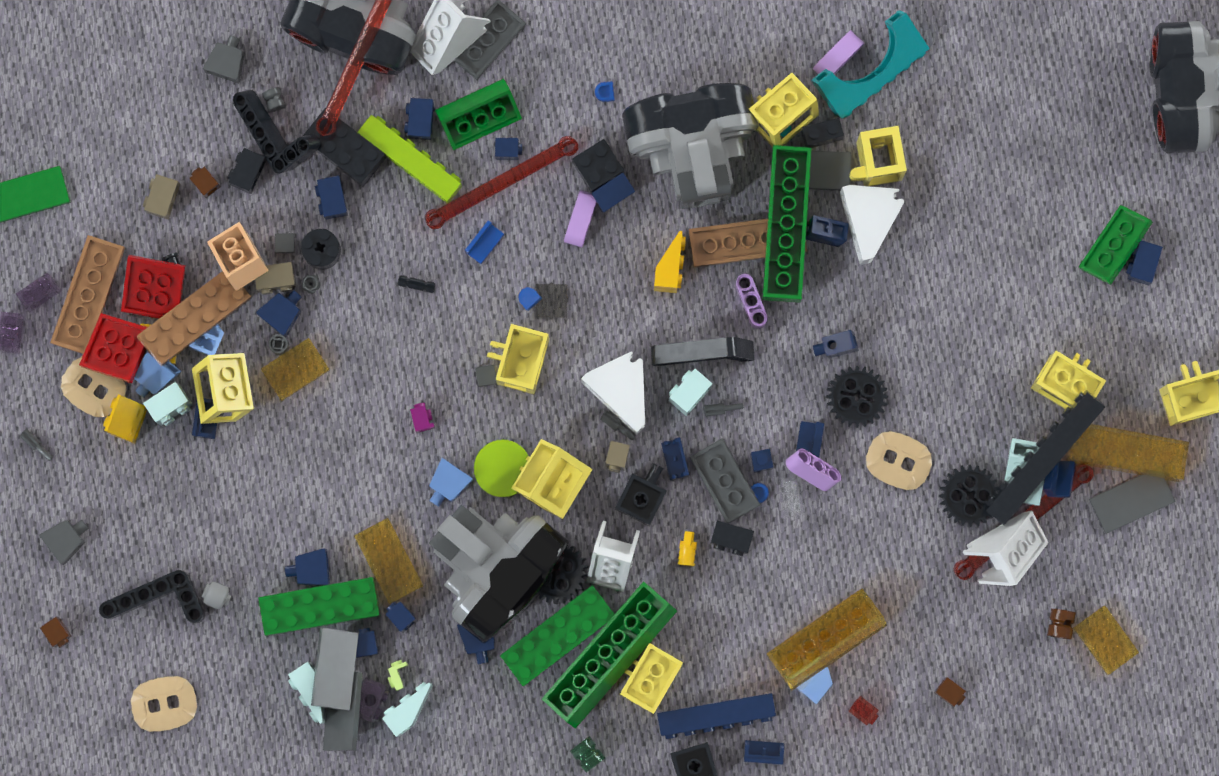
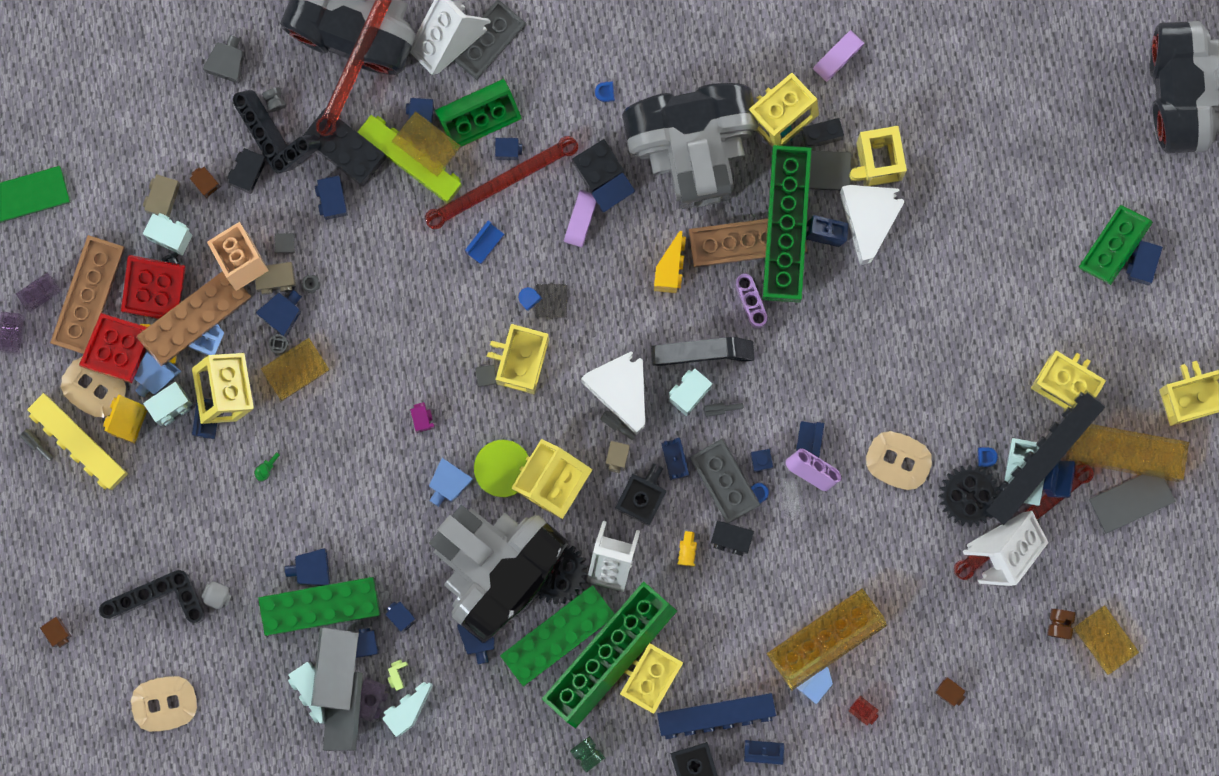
dark grey torso [39,519,89,565] -> none
black brick [301,229,341,270] -> none
clear yellow plate [354,518,424,604] -> none
black axle [398,275,435,293] -> none
teal arch [811,10,930,119] -> none
dark blue torso [813,330,859,358] -> none
black gear [826,365,889,428] -> none
none -> light yellow brick [27,393,128,490]
none -> light aqua brick [143,213,192,256]
none -> green piece [254,452,280,482]
none -> clear yellow plate [392,111,461,177]
none -> blue tile [978,447,998,467]

